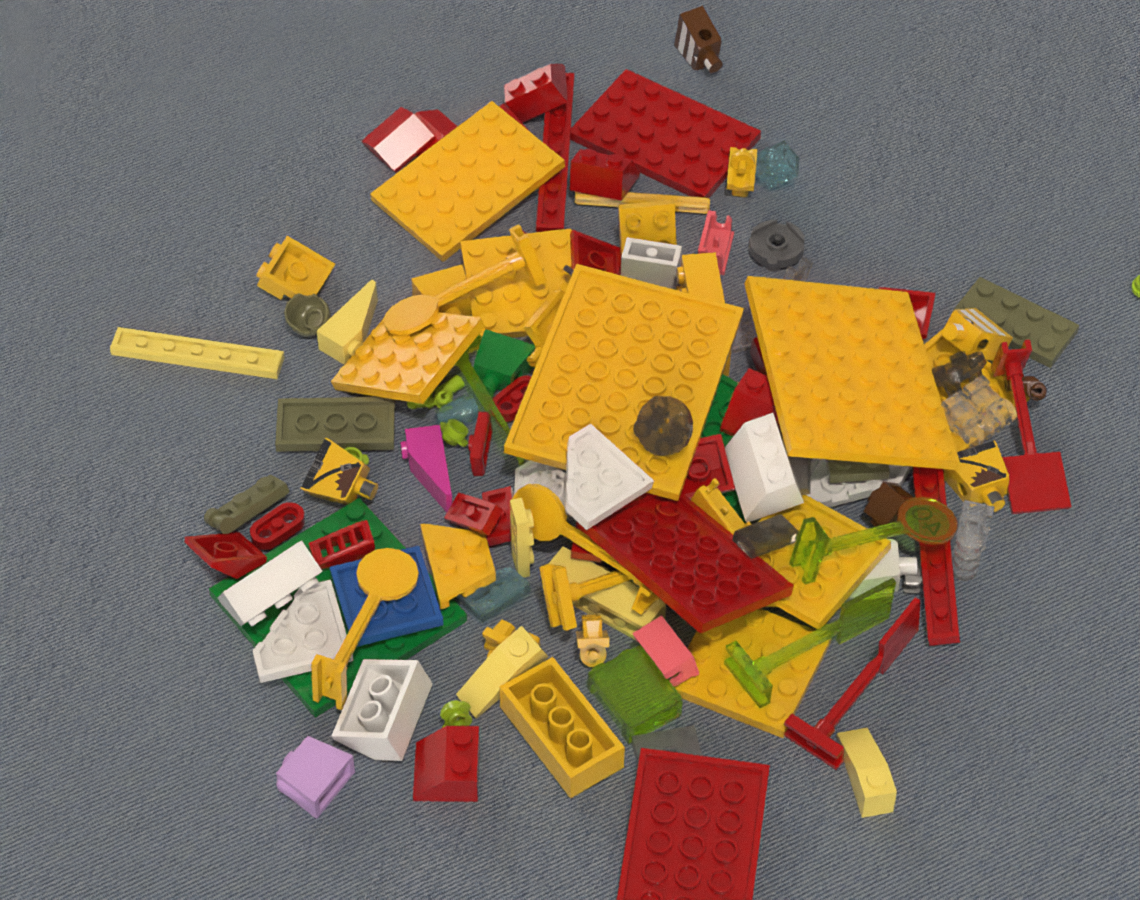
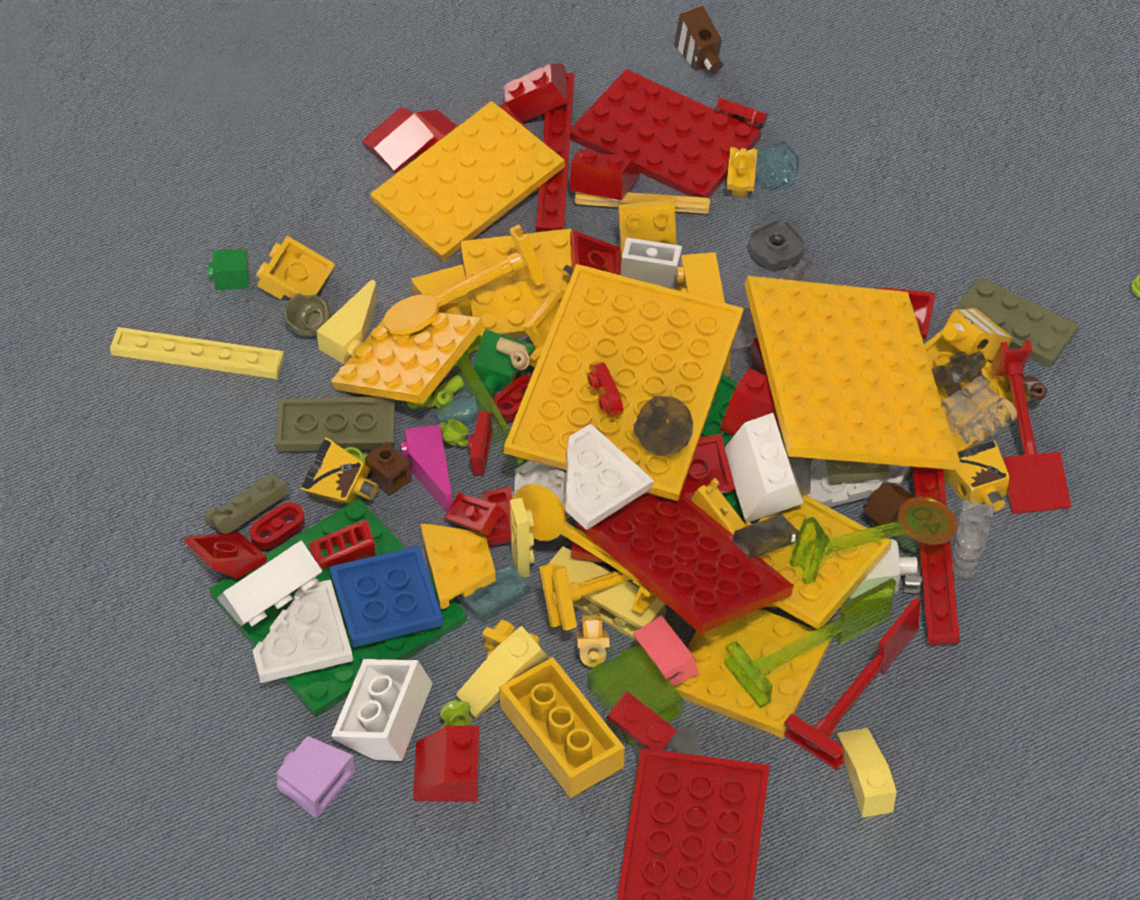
yellow piece [311,548,419,710] -> none
coral hinge [698,210,734,275] -> none
none -> green brick [208,249,249,290]
none -> reddish brown brick [365,442,412,496]
none -> tan arm [496,337,530,370]
none -> red plate [587,362,624,418]
none -> red plate [605,691,677,750]
none -> red plate [715,97,768,128]

